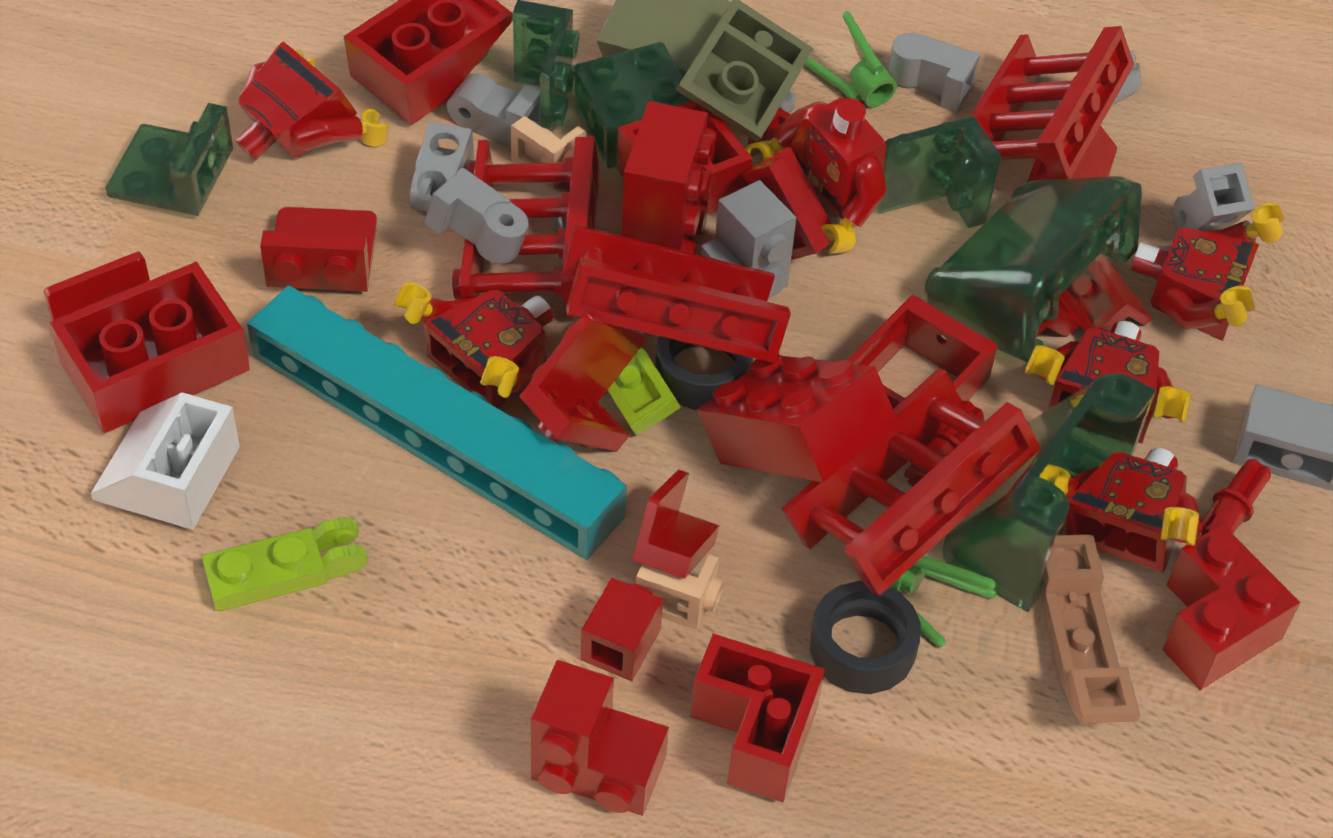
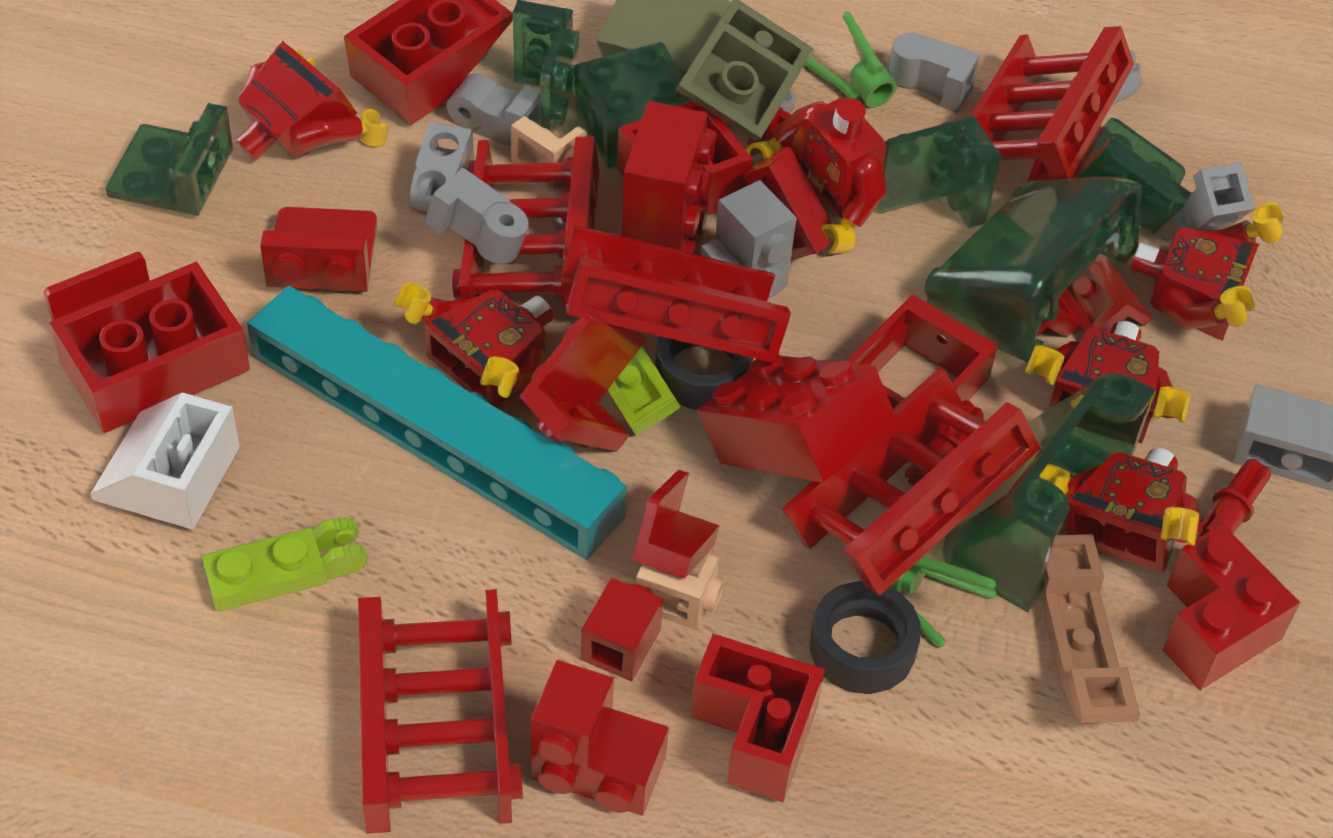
none -> red fence [358,589,523,834]
none -> clear green bracket [1075,118,1191,235]

